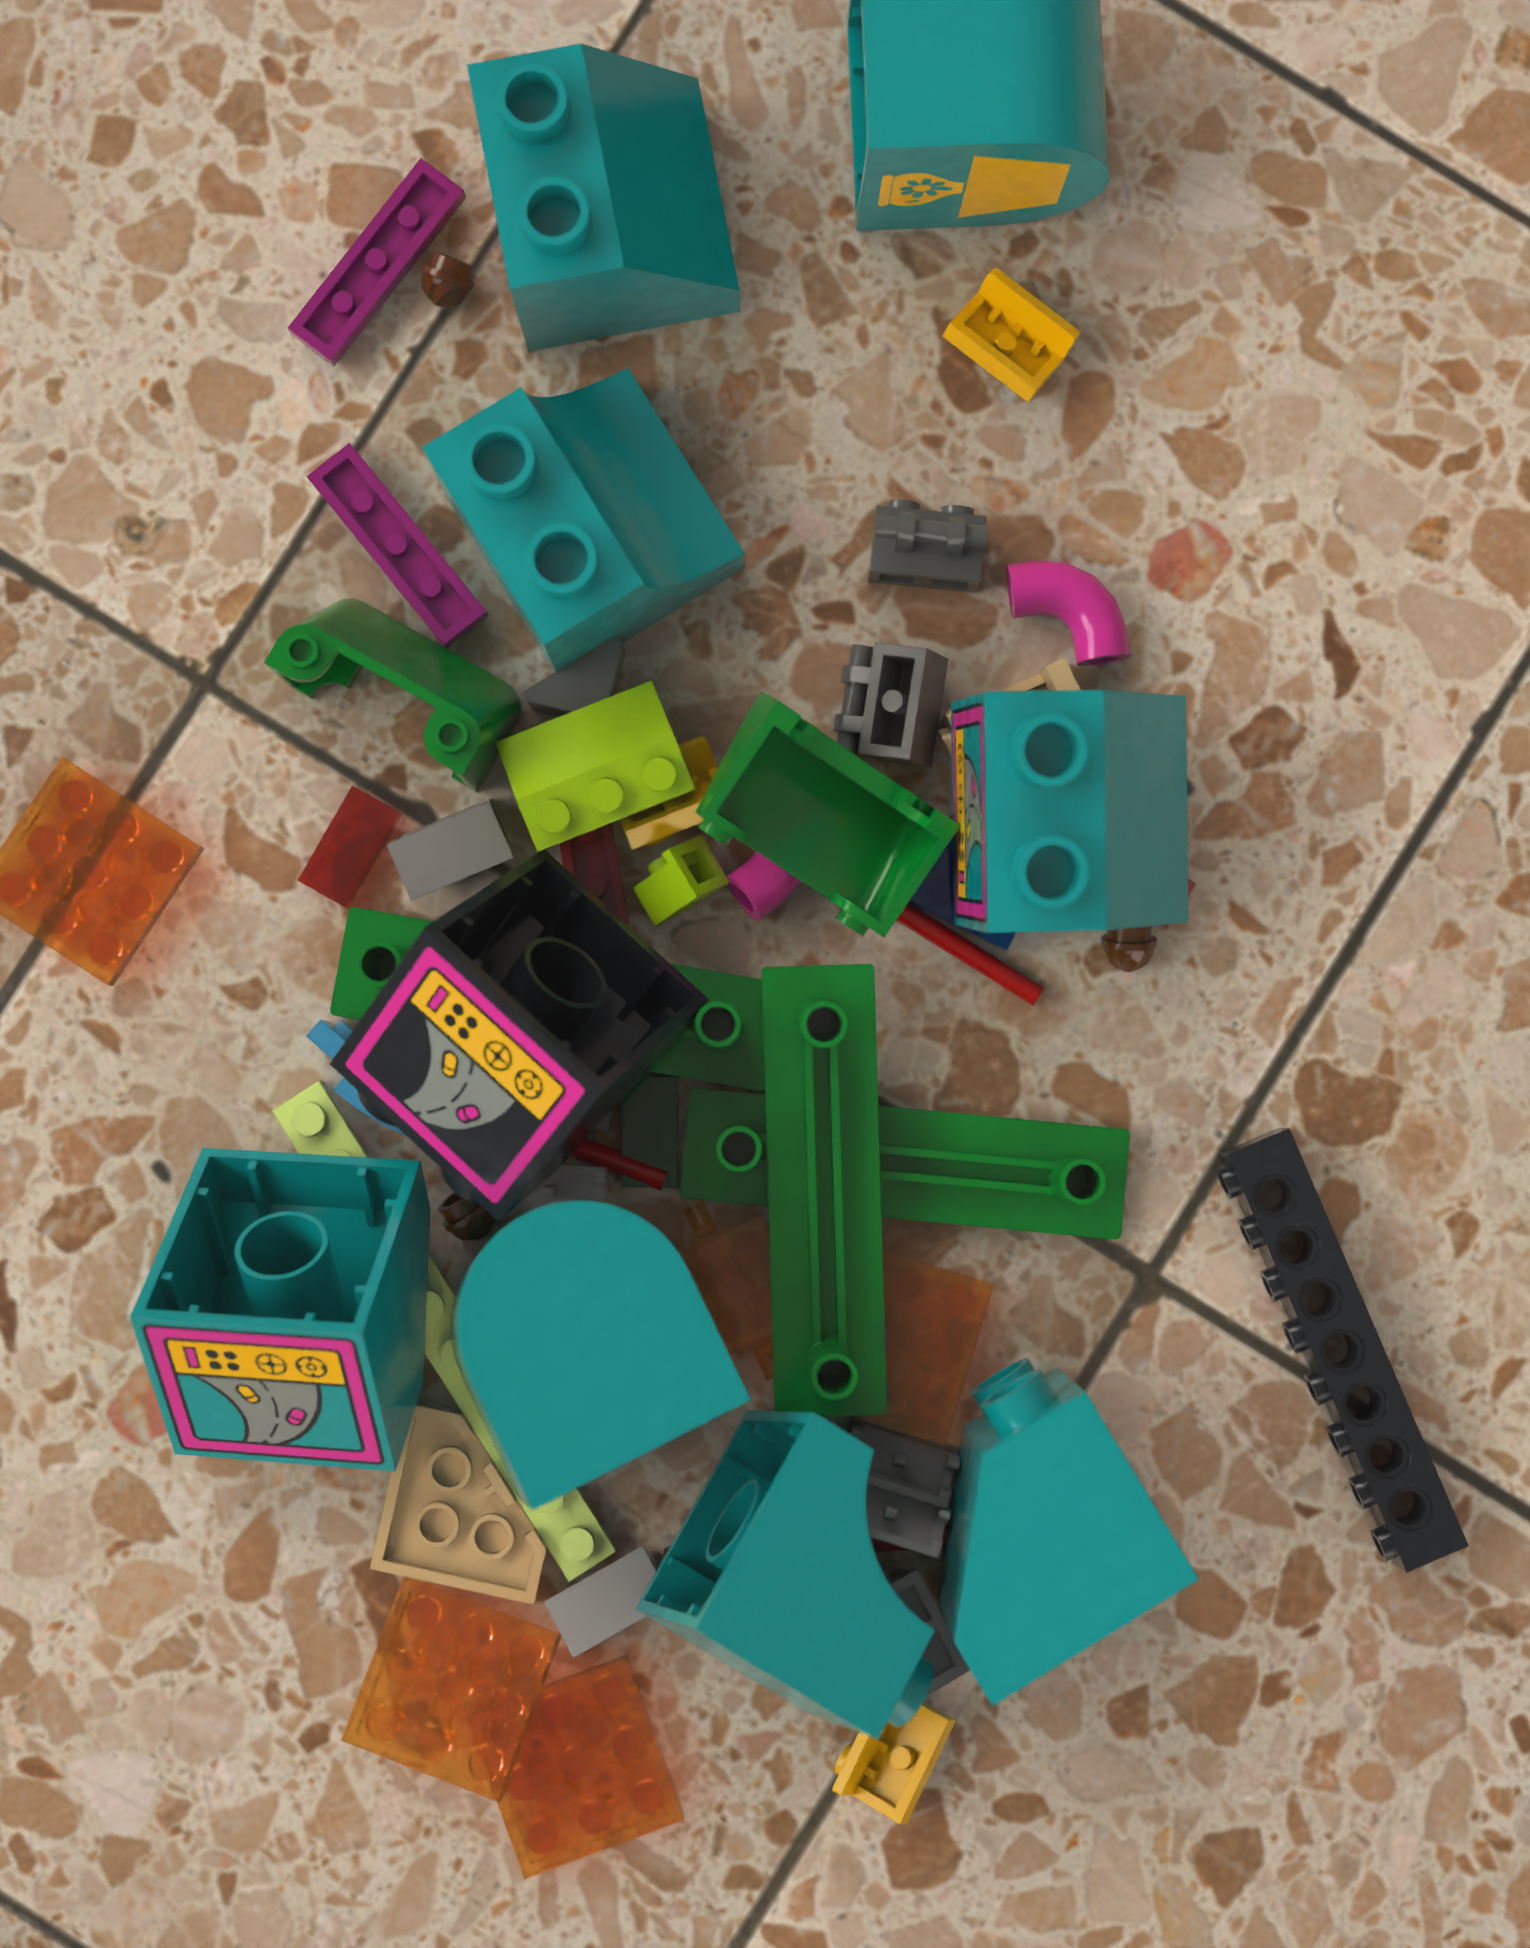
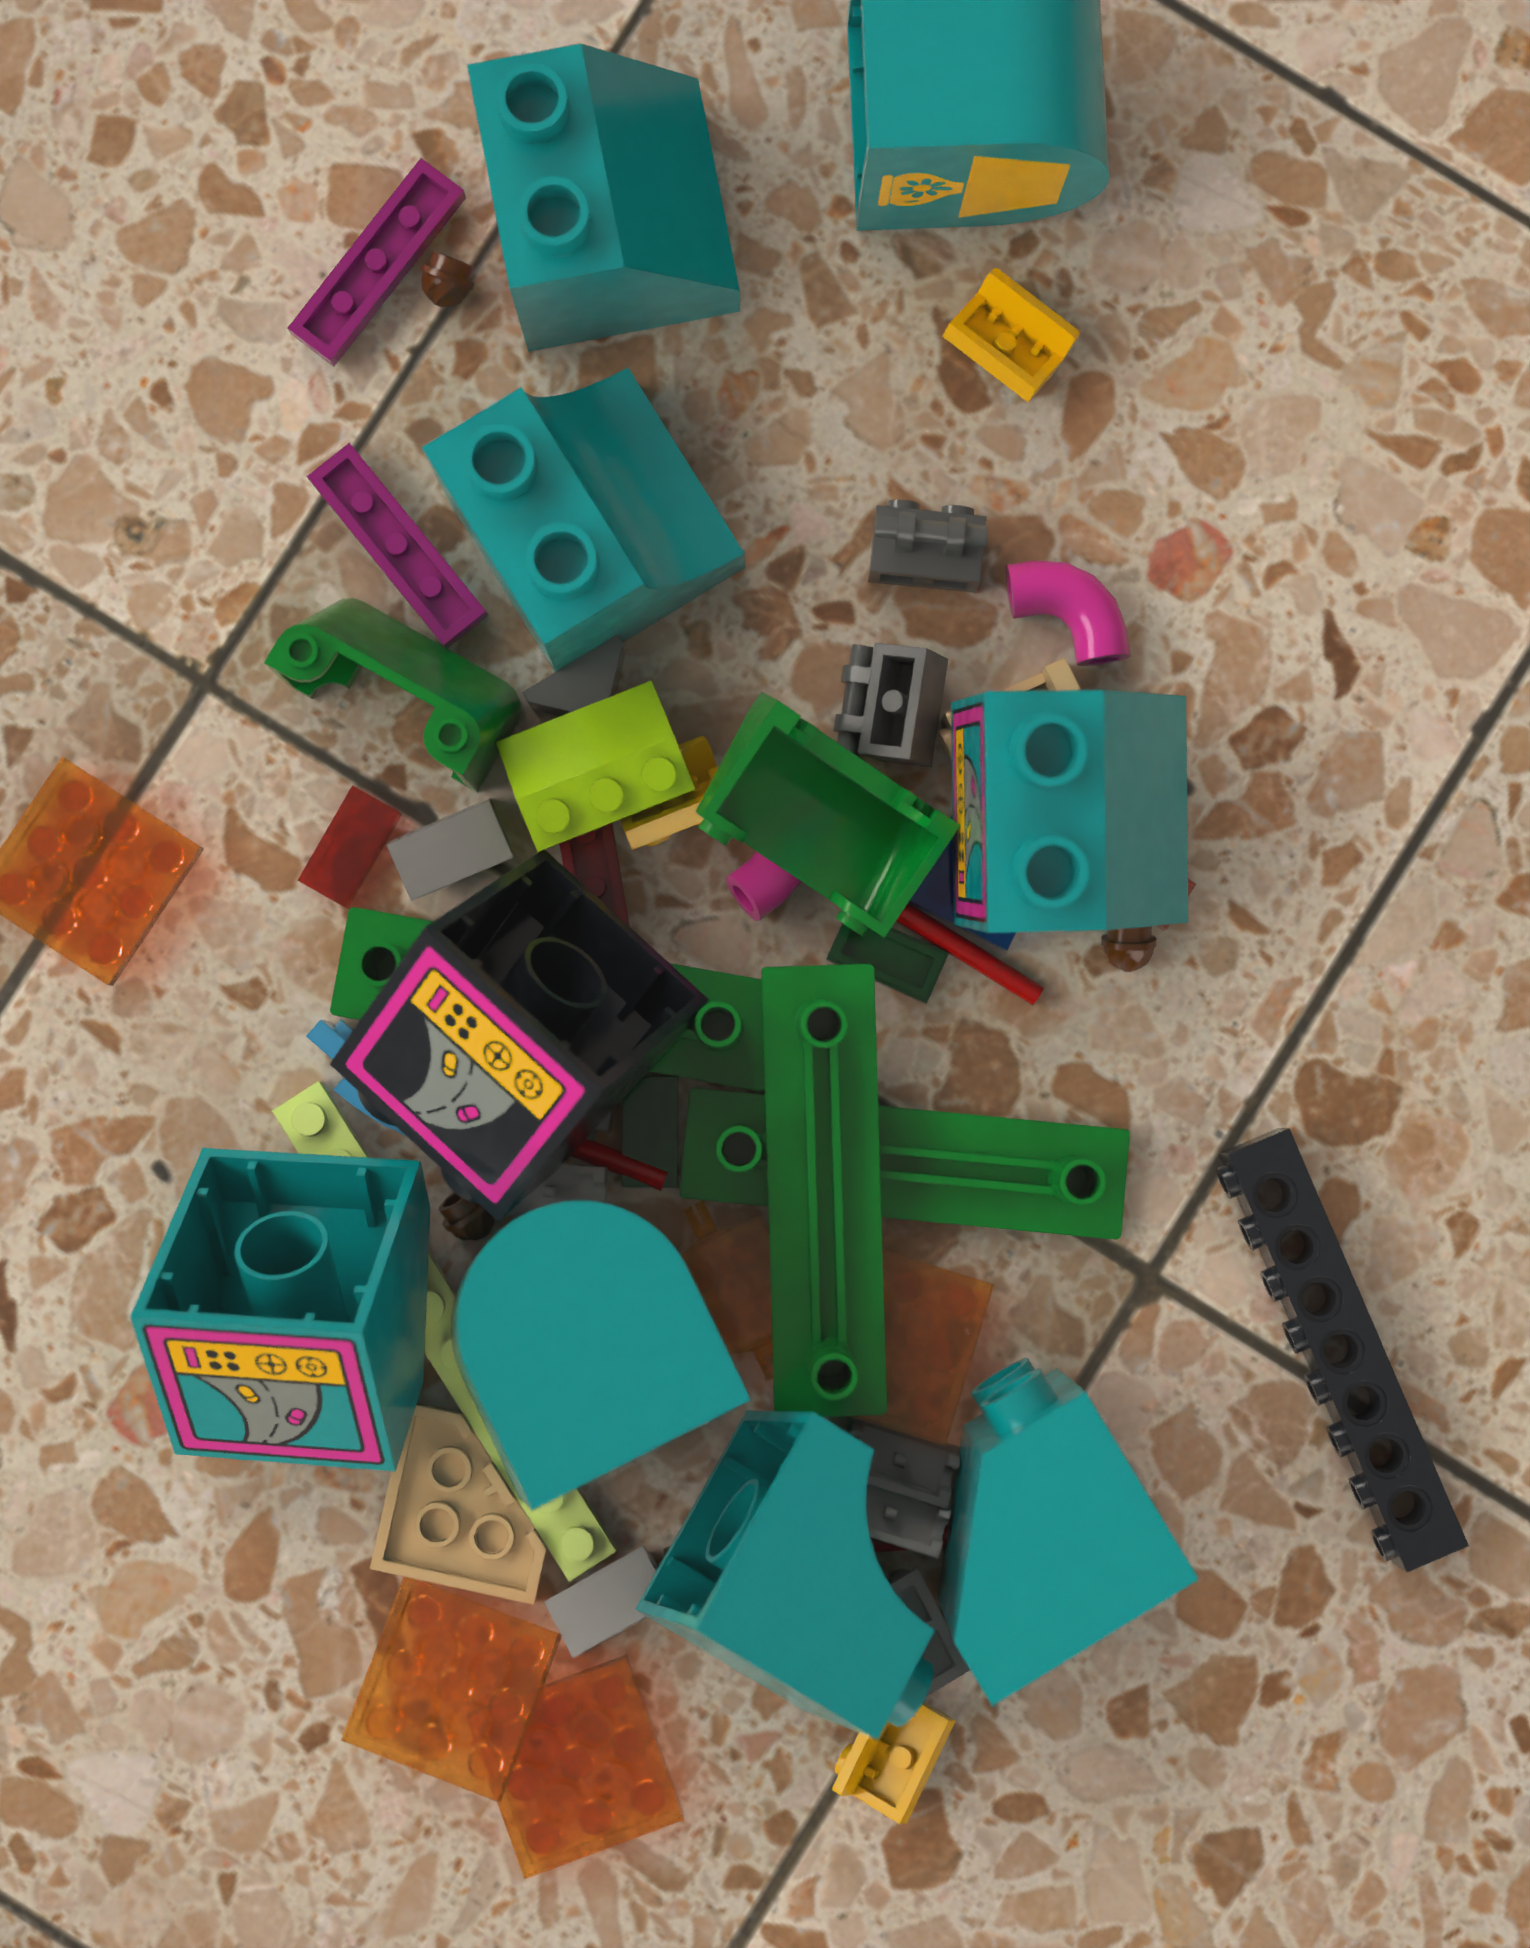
lime brick [633,835,729,926] -> none
none -> dark green tile [826,923,949,1004]

